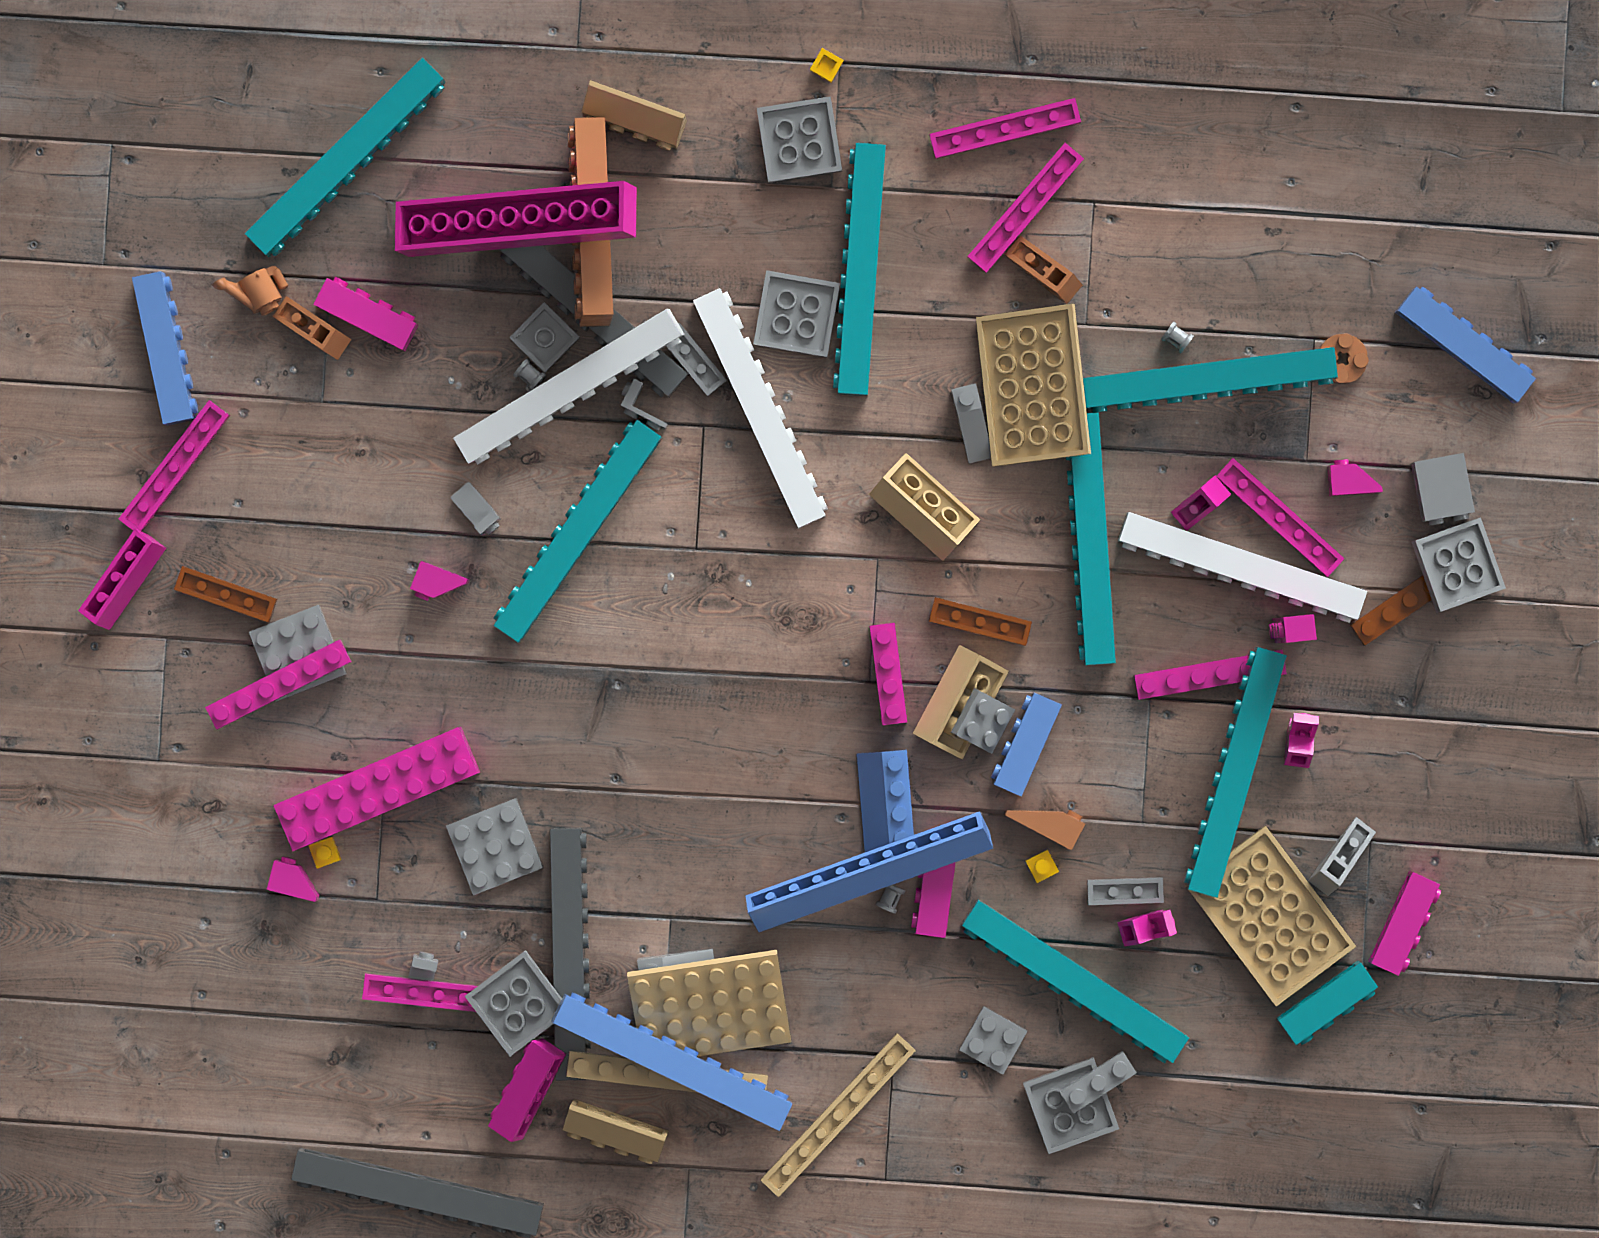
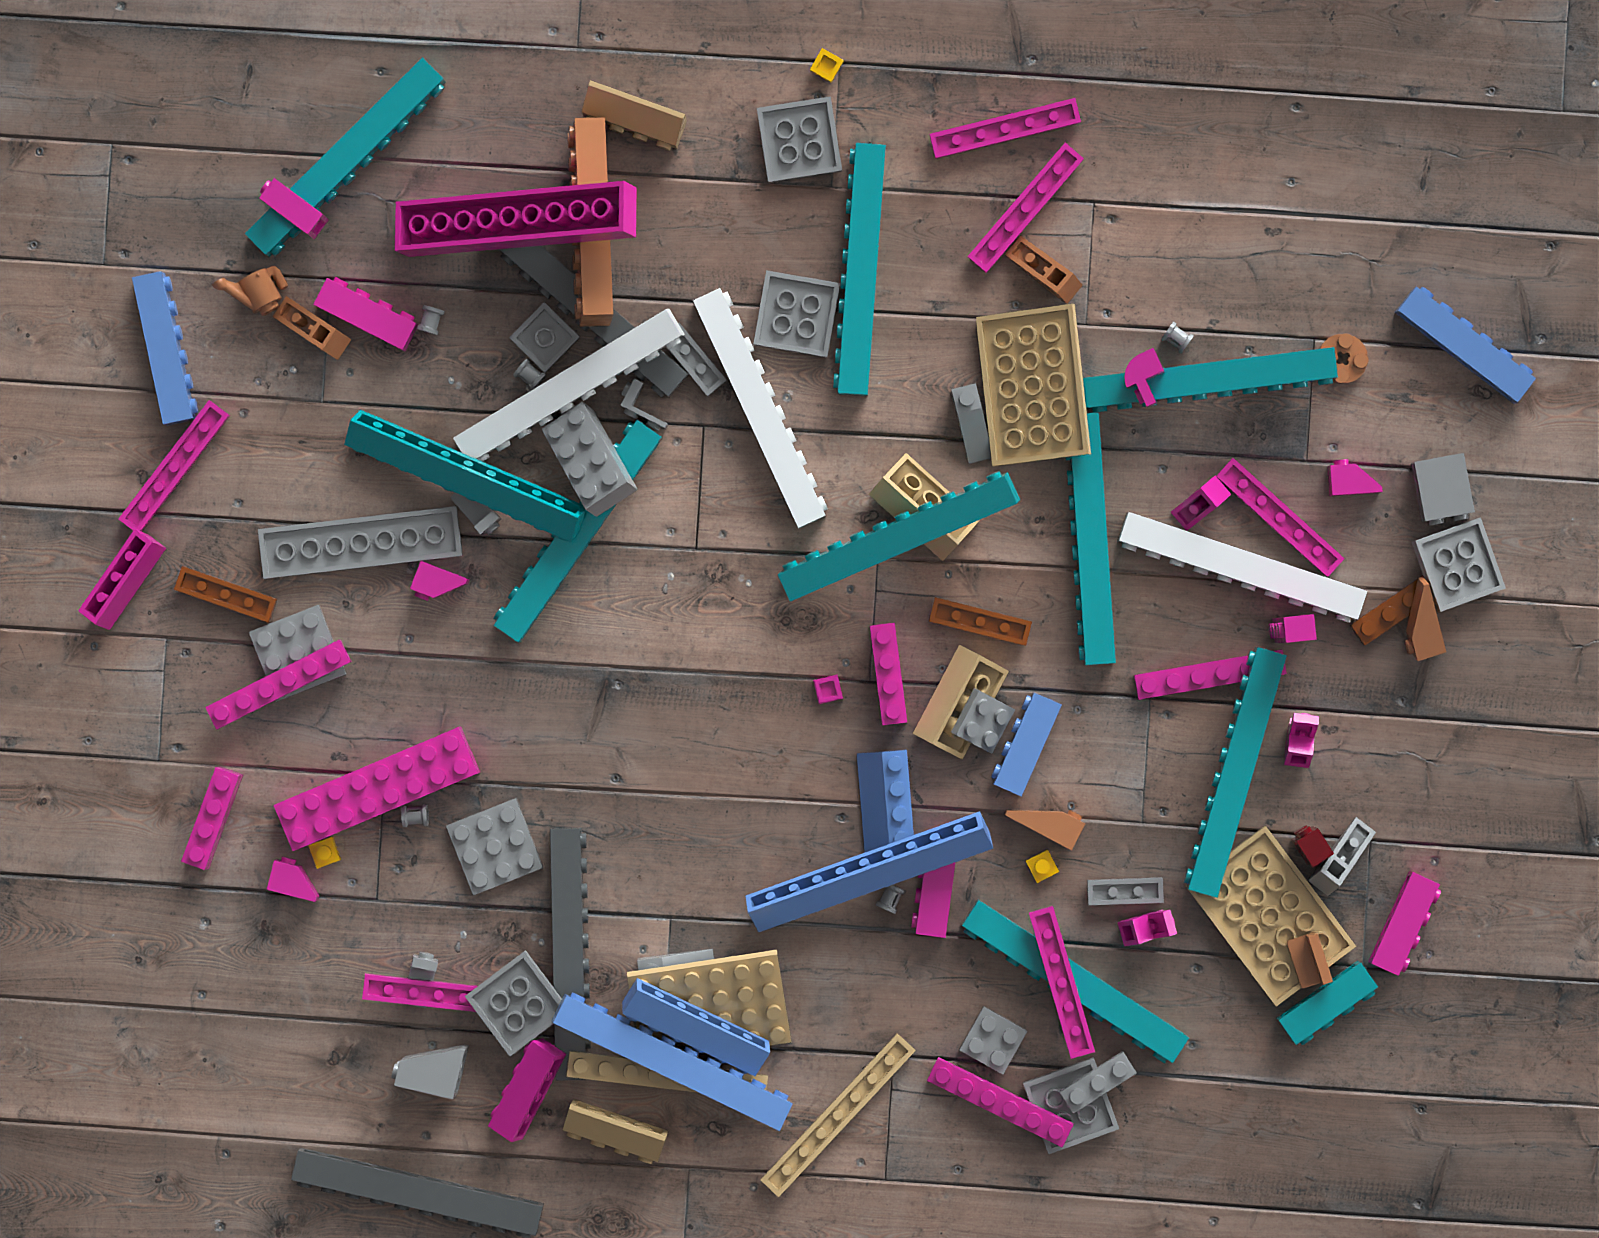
none -> dark pink brick [181,766,243,870]
none -> light grey plate [258,506,463,579]
none -> dark pink window [259,178,329,240]
none -> teal brick [344,410,586,542]
none -> light grey slope [391,1044,469,1099]
none -> light grey bush [401,804,429,827]
none -> light grey bush [416,305,445,335]
none -> light grey brick [542,402,638,517]
none -> medium blue brick [622,978,770,1076]
none -> teal brick [777,471,1020,602]
none -> dark pink tile [813,674,843,704]
none -> dark pink plate [927,1057,1074,1148]
none -> dark pink plate [1029,906,1095,1059]
none -> dark pink brick [1125,348,1164,408]
none -> nougat panel [1287,932,1333,989]
none -> dark red brick [1291,825,1334,867]
none -> nougat slope [1405,577,1446,661]

